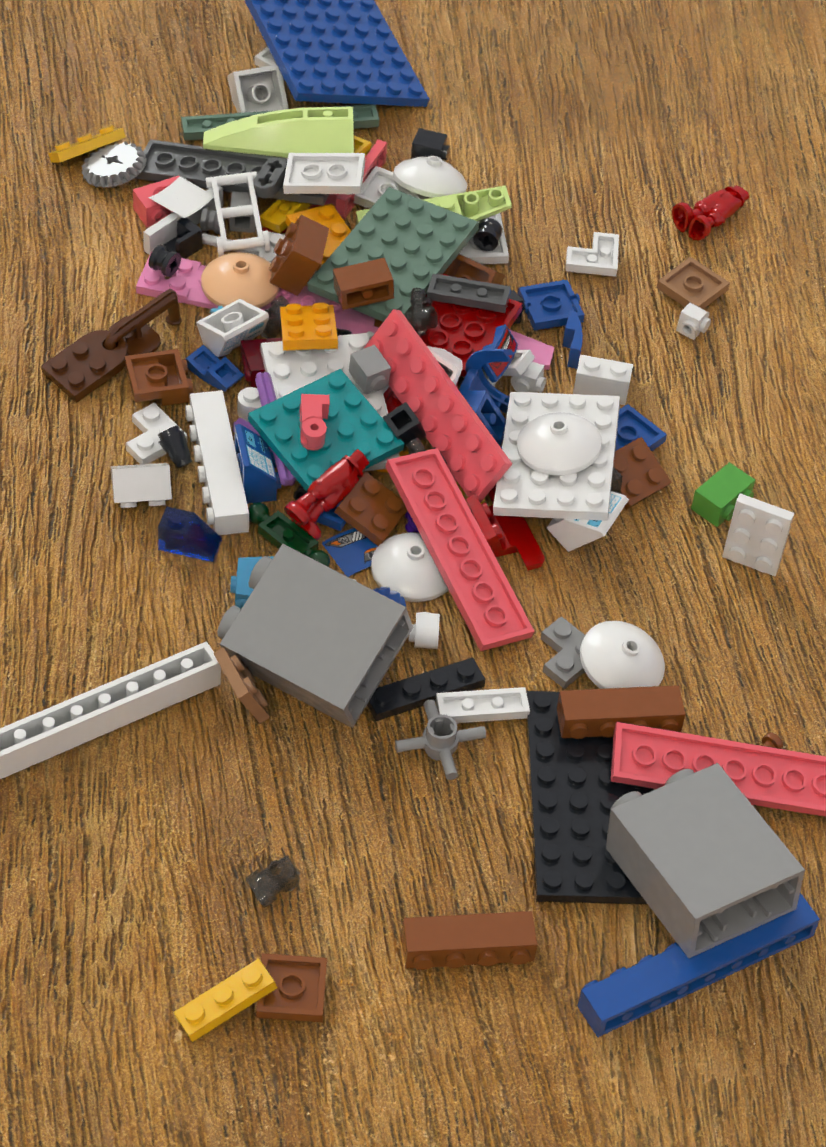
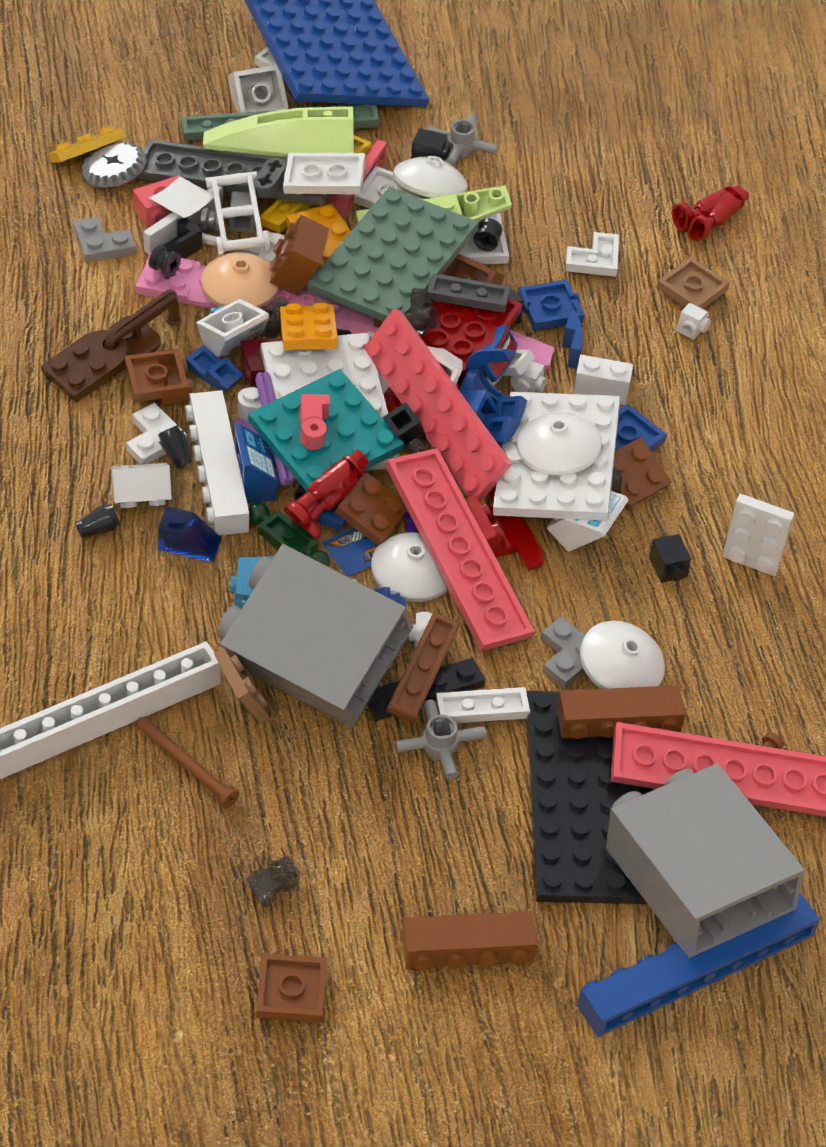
yellow plate [173,958,277,1042] -> none
dark orange brick [333,258,394,310] -> none
light grey brick [349,345,391,394] -> none
bright green brick [691,462,755,527] -> none
none -> light grey plate [73,217,136,263]
none -> black cone [75,504,120,538]
none -> dark orange bar [137,718,239,808]
none -> dark orange tile [386,611,461,724]
none -> light grey bar [426,114,498,166]
none -> blue slope [485,396,527,444]
none -> black brick [649,534,692,583]

